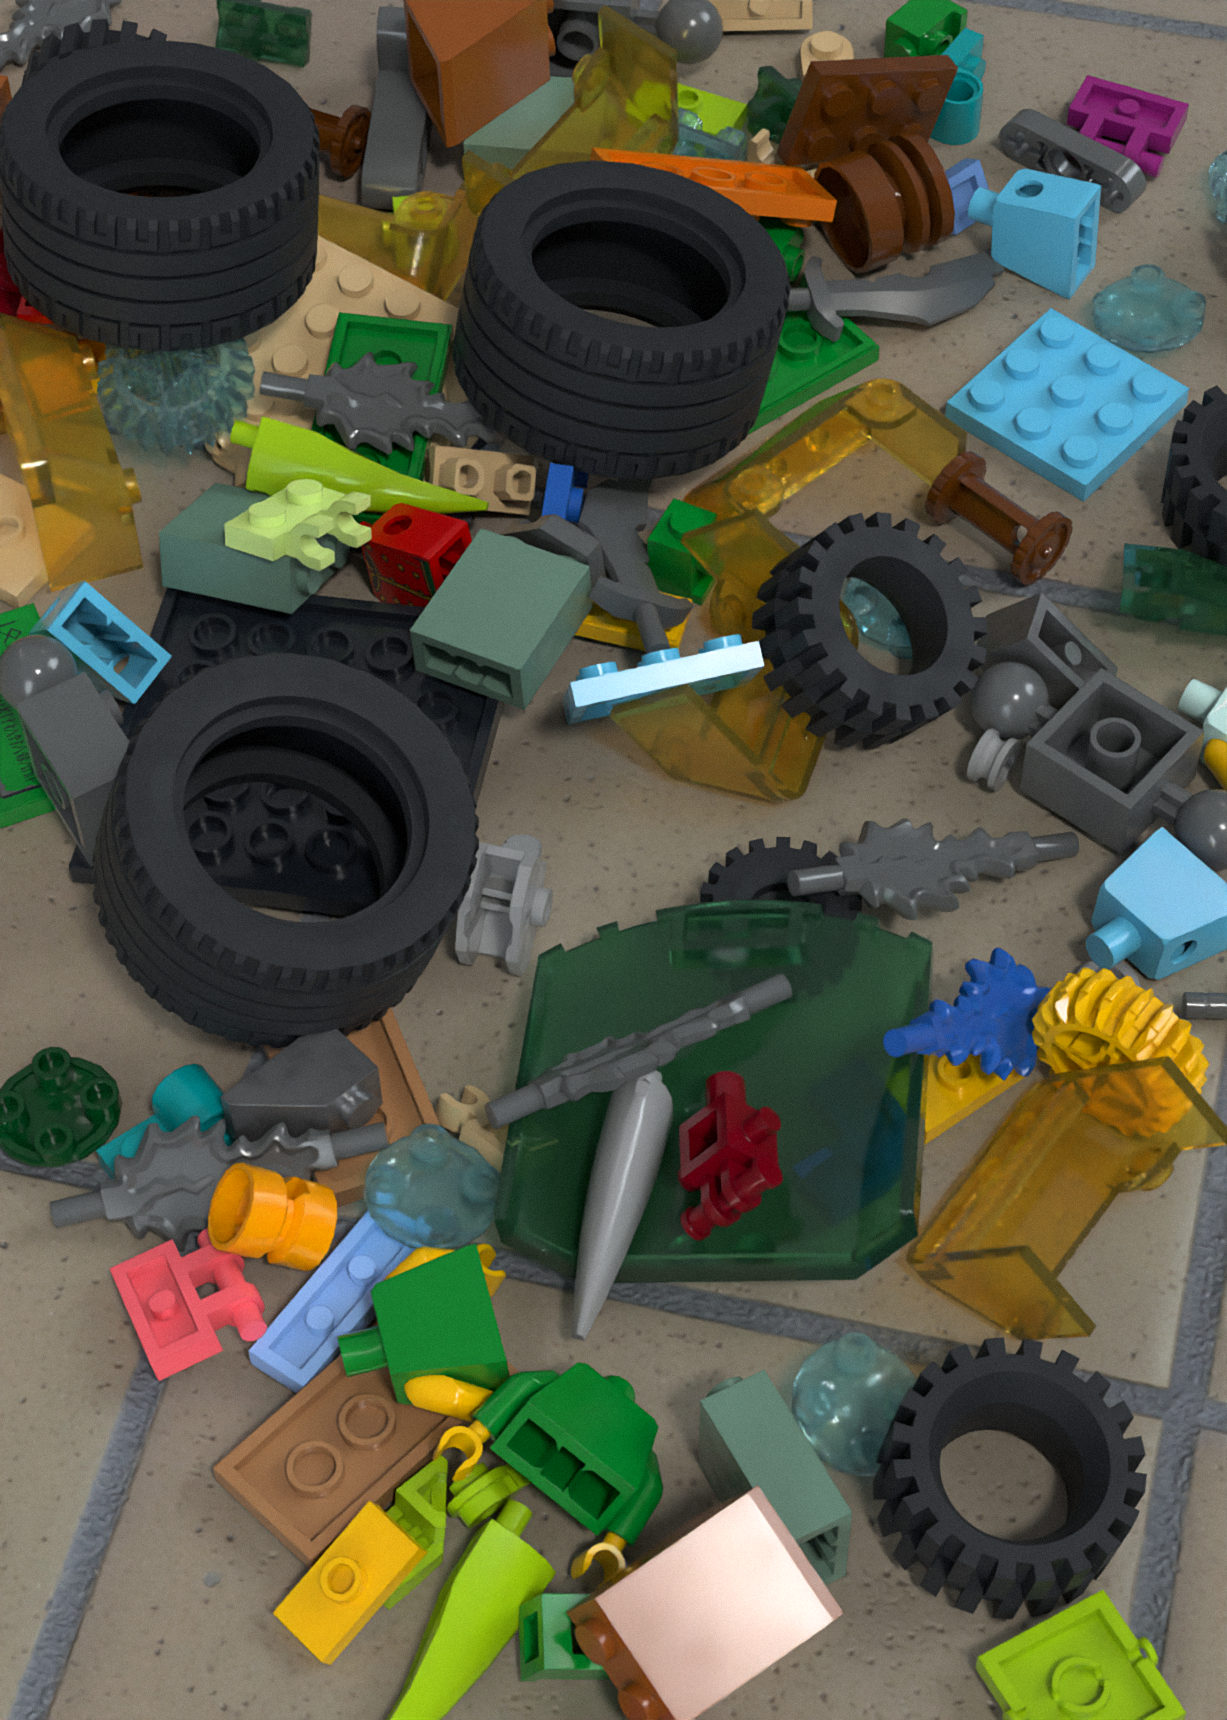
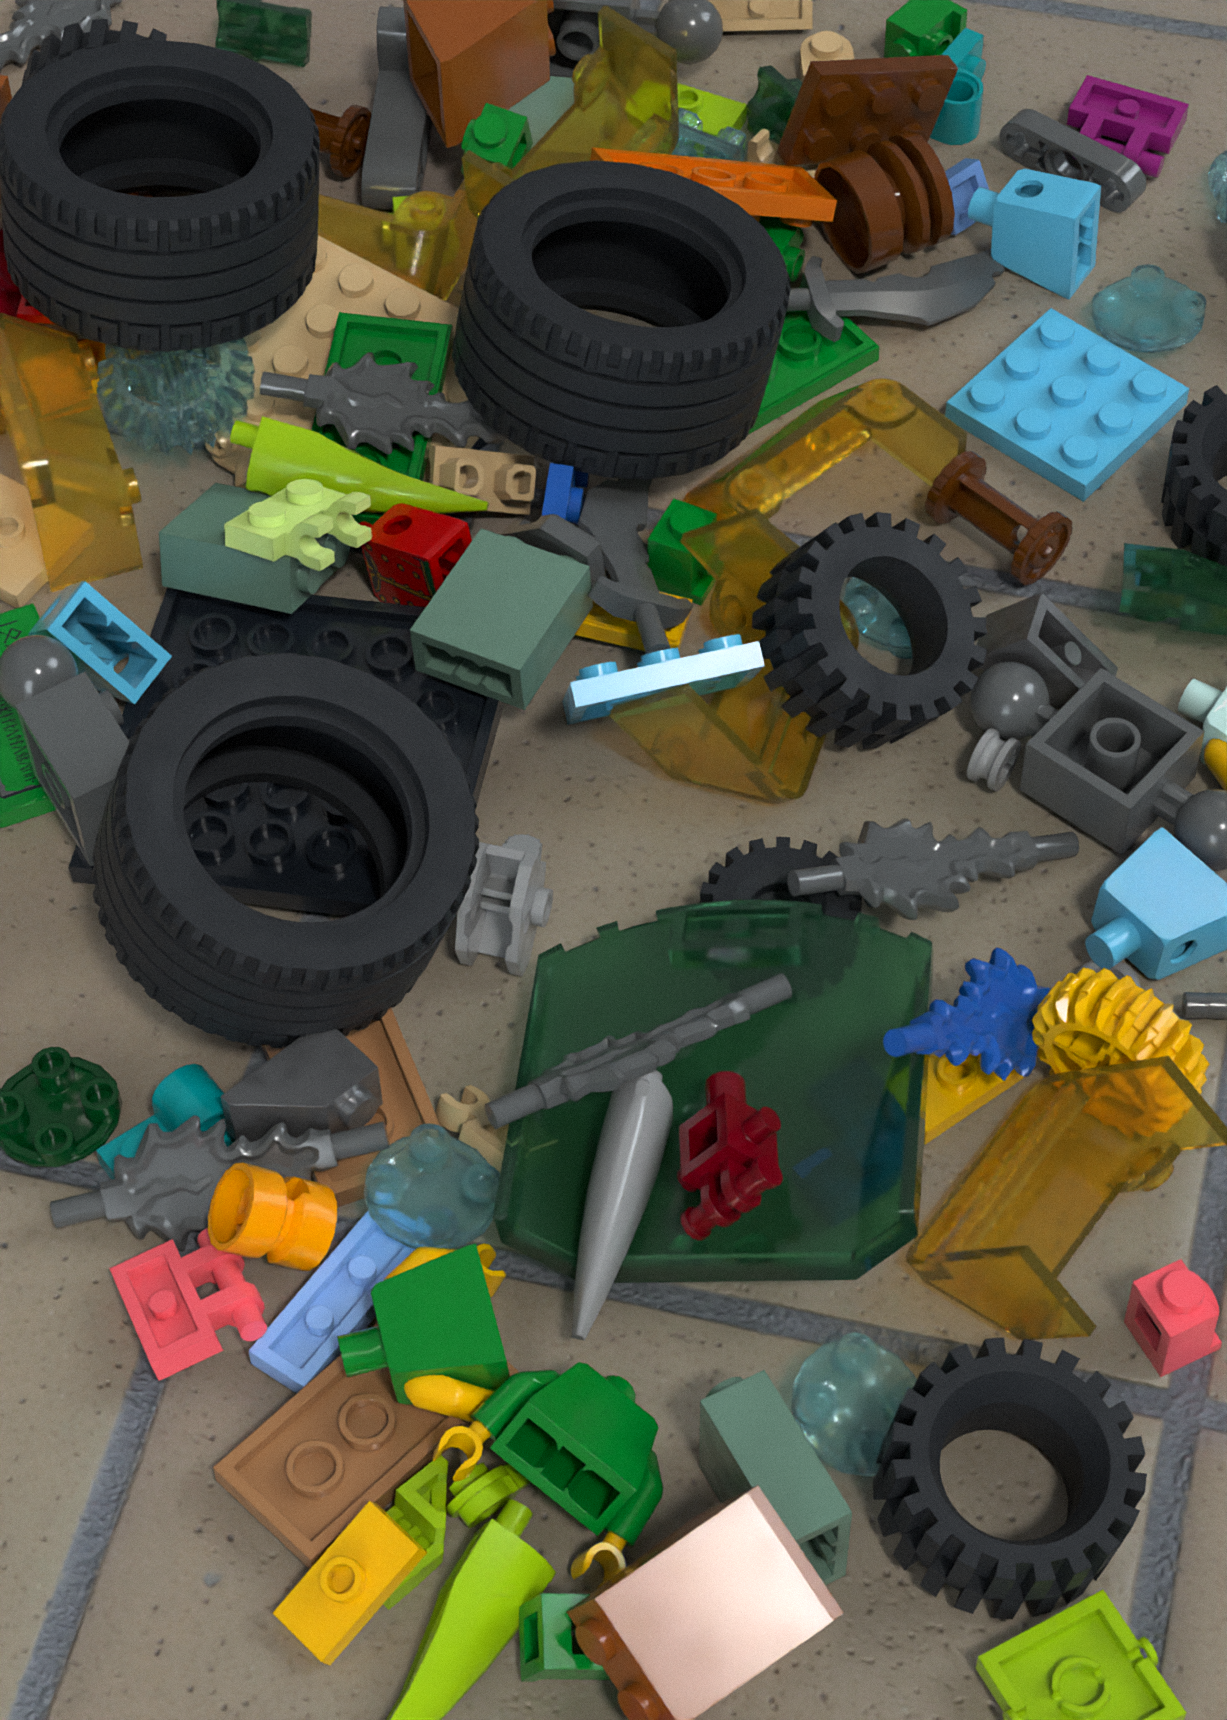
none -> green brick [461,103,533,188]
none -> coral brick [1124,1259,1222,1377]

